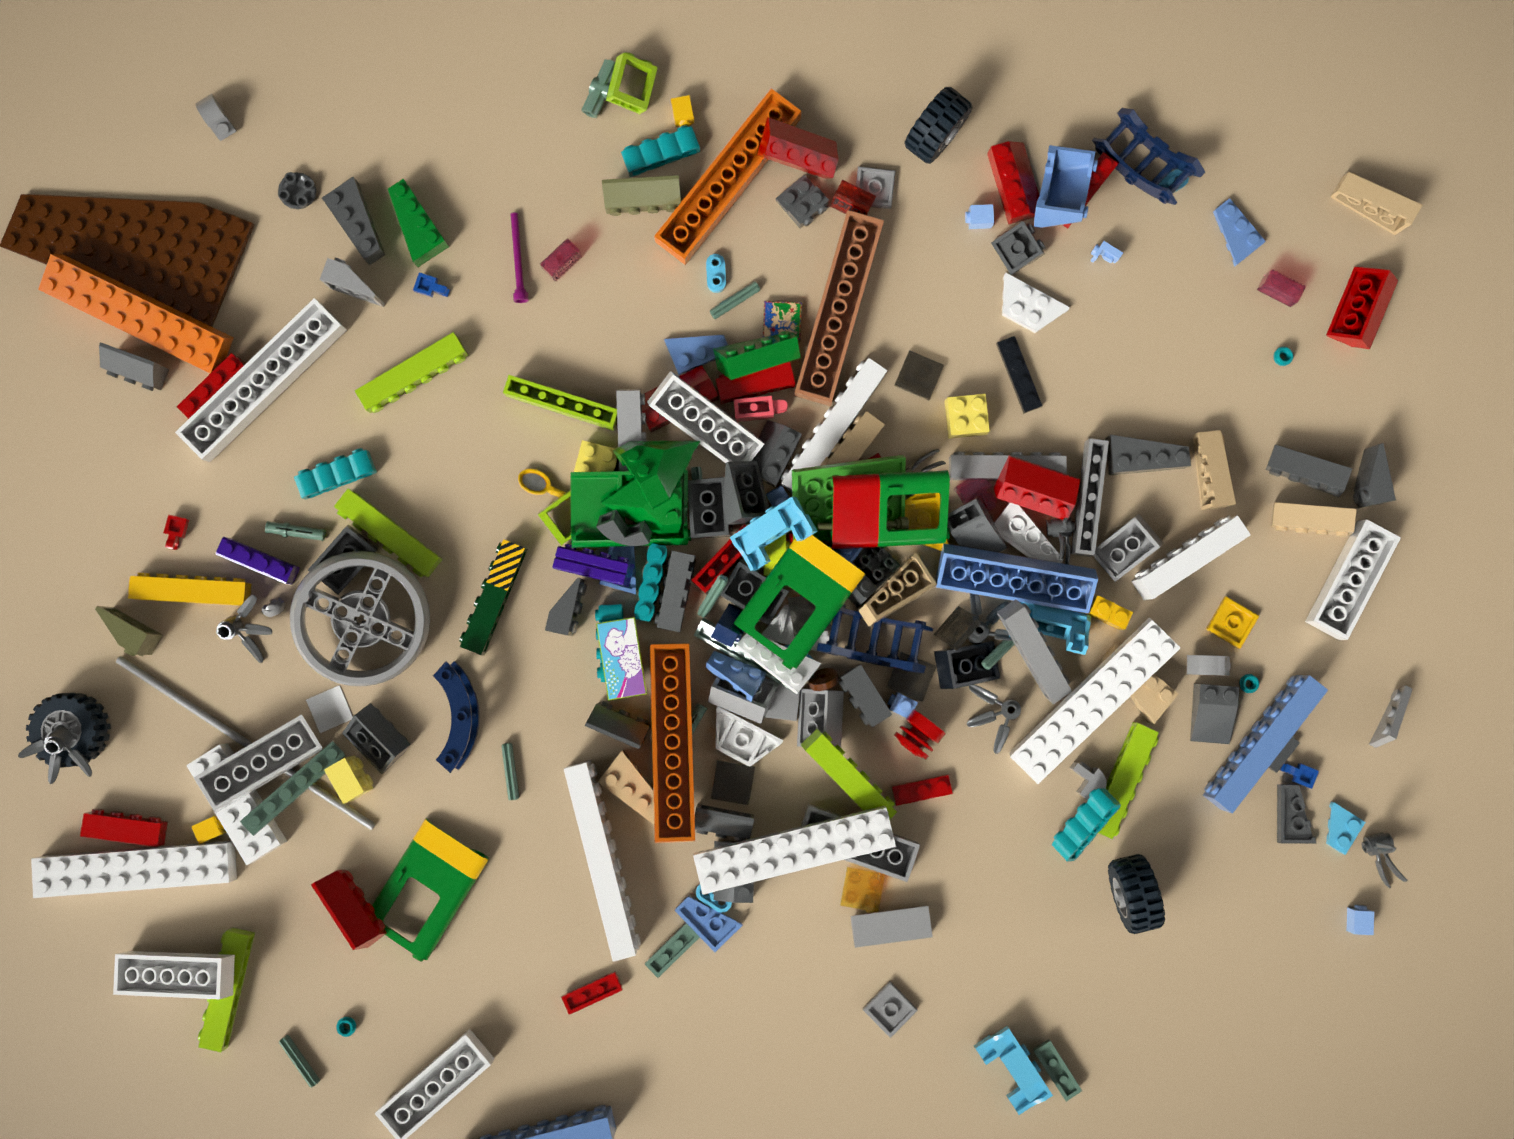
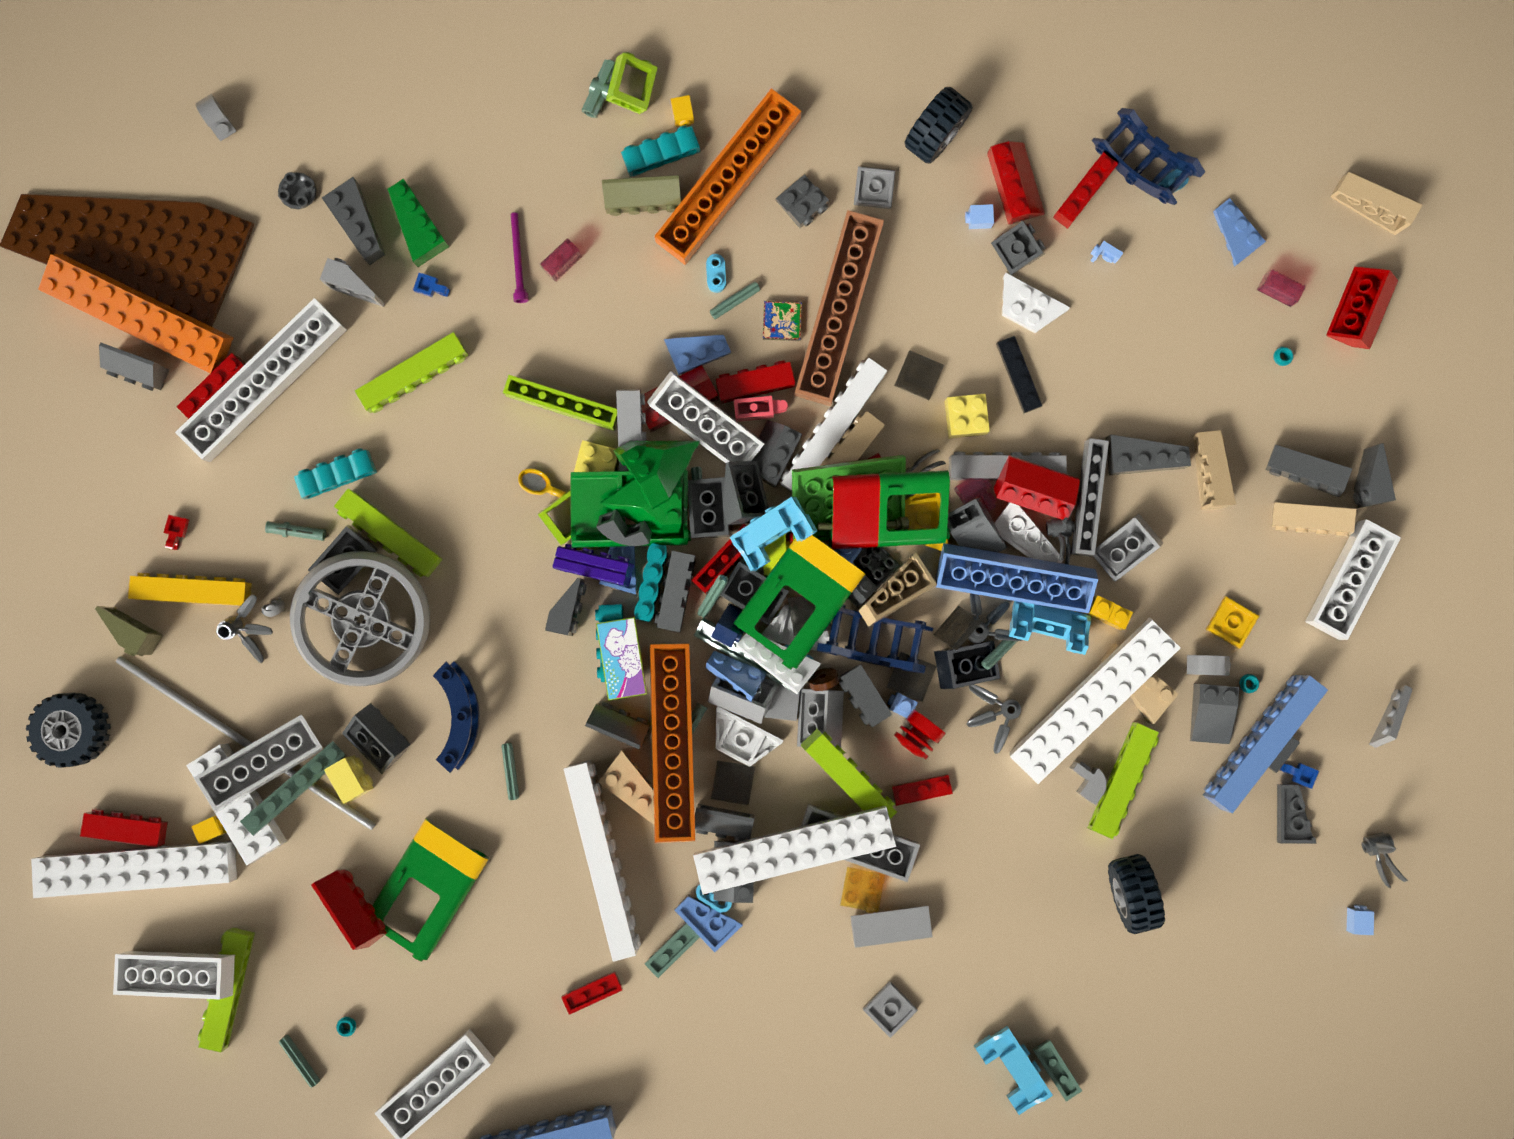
dark grey plant [18,727,92,784] -> none
dark purple brick [216,537,300,585] -> none
white sticker [306,685,353,733] -> none
dark green brick [459,539,528,656] -> none
green wedge [713,331,801,380] -> none
red slope [757,117,838,179] -> none
light blue bracket [766,485,789,507] -> none
clear red panel [830,179,876,215] -> none
light grey brick [996,599,1072,704] -> none
medium blue windscreen [1034,145,1098,228] -> none
teal brick [1052,788,1121,862] -> none
white brick [1131,515,1251,600] -> none
medium azure wing [1326,801,1366,855] -> none

